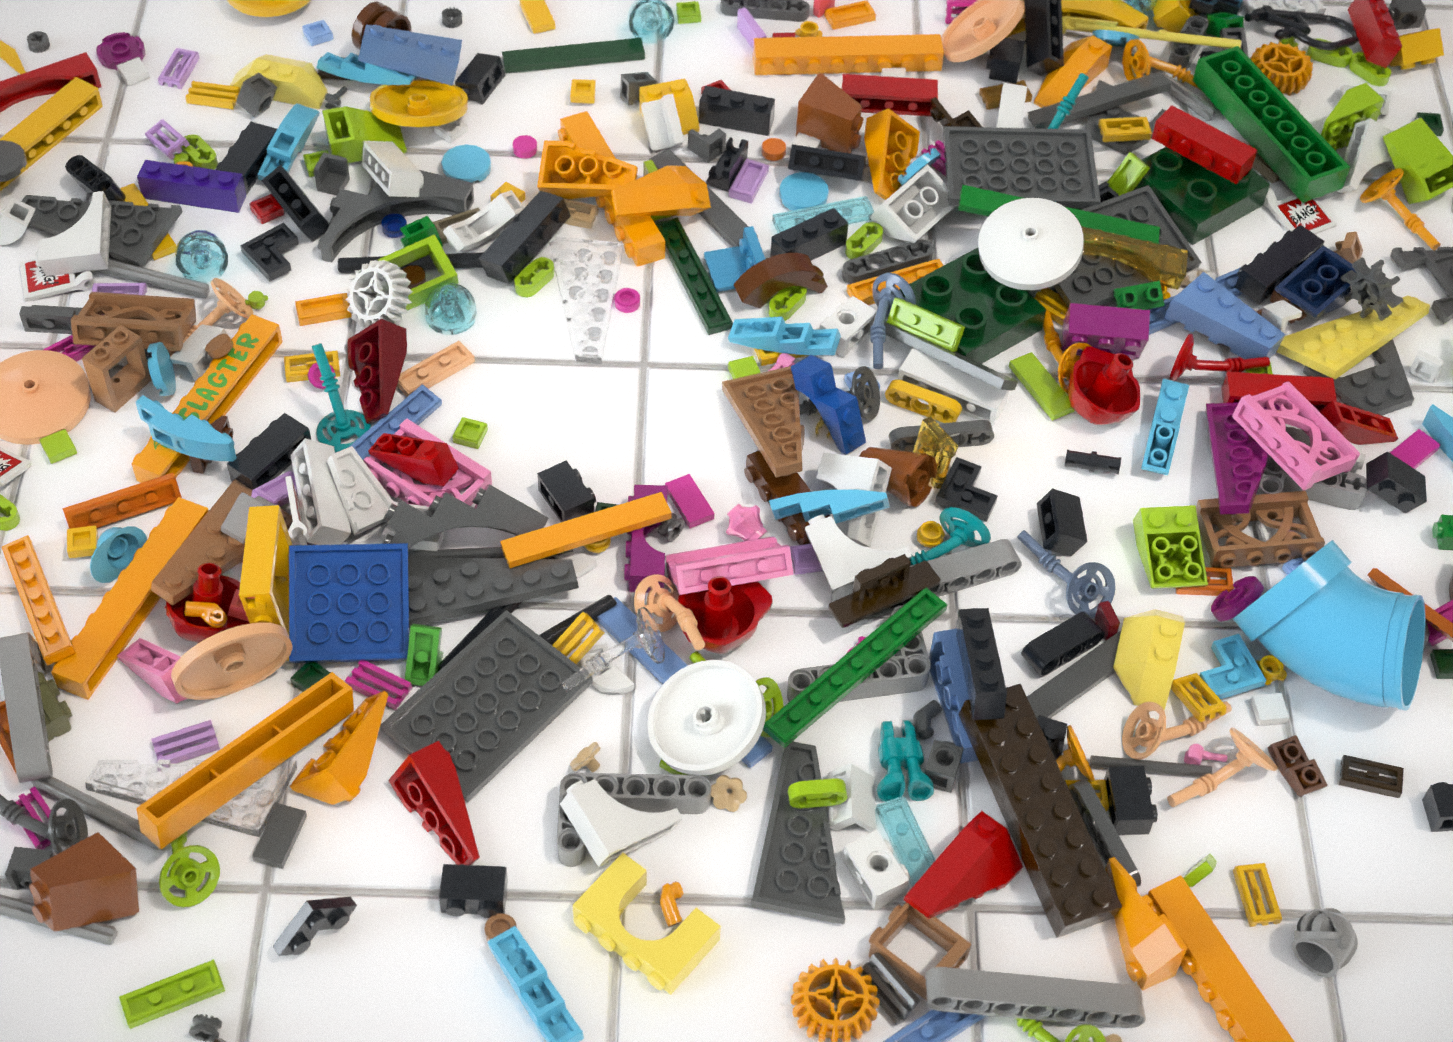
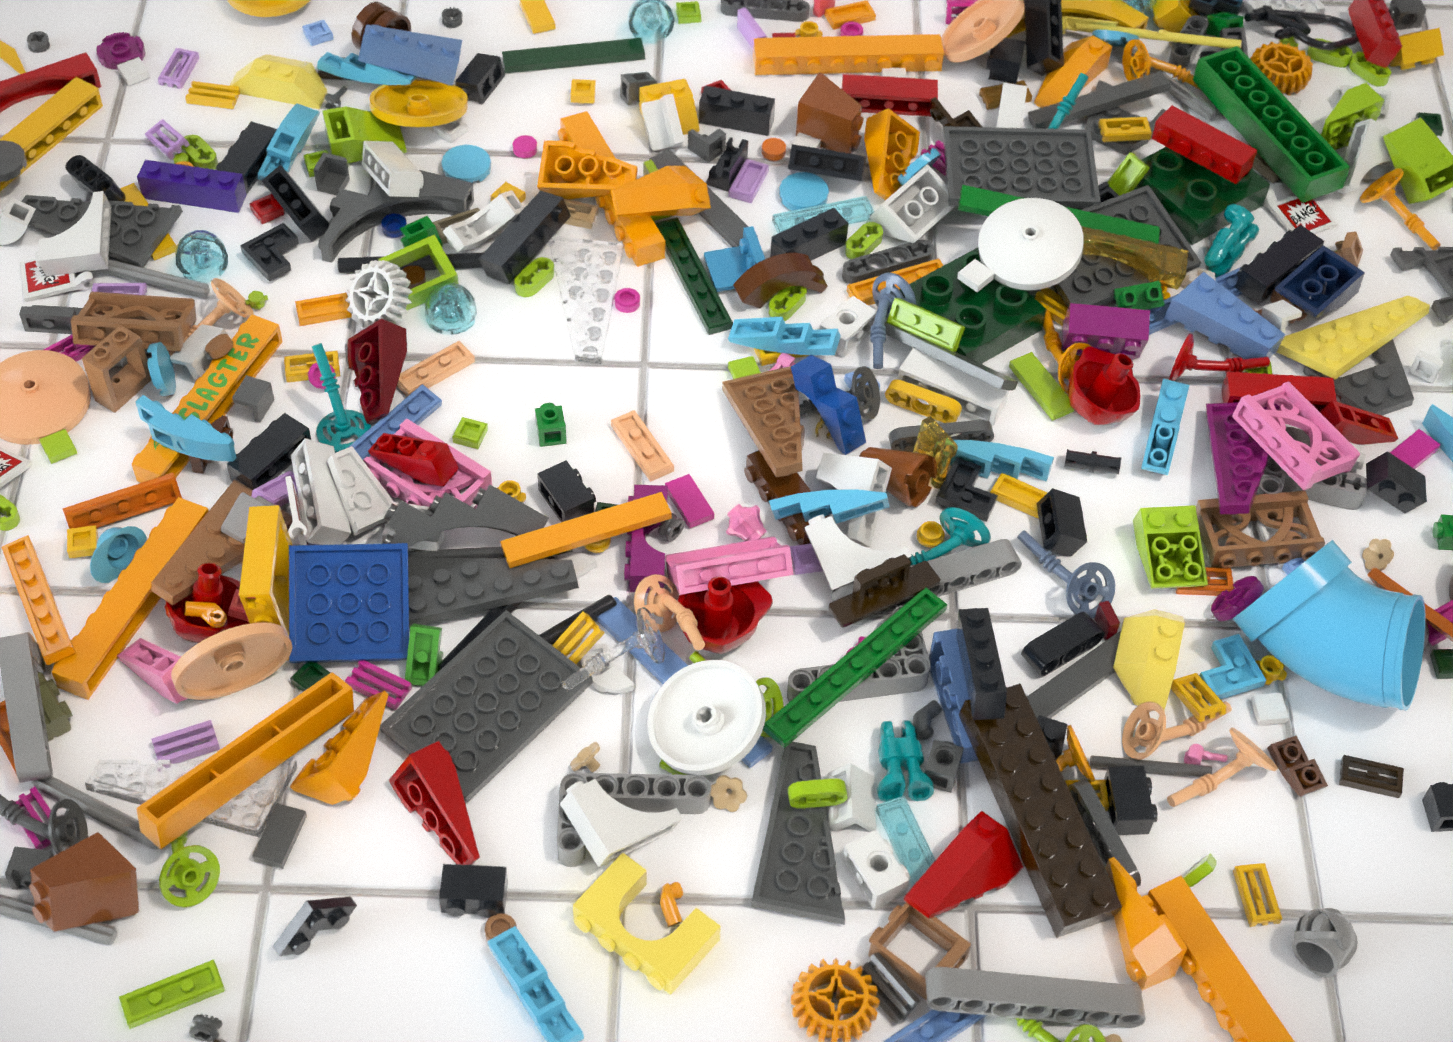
dark grey brick [236,72,277,117] -> none
dark grey gear [1341,257,1403,321] -> none
none -> dark grey panel [232,375,274,422]
none -> yellow plate [497,480,526,503]
none -> green brick [535,403,567,447]
none -> light nougat tile [611,410,674,482]
none -> dark pink tile [840,22,864,36]
none -> medium azure slope [937,440,1054,482]
none -> white tile [957,259,995,292]
none -> yellow tile [990,473,1047,519]
none -> teal piece [1204,204,1259,278]
none -> tan plant [1362,538,1394,571]

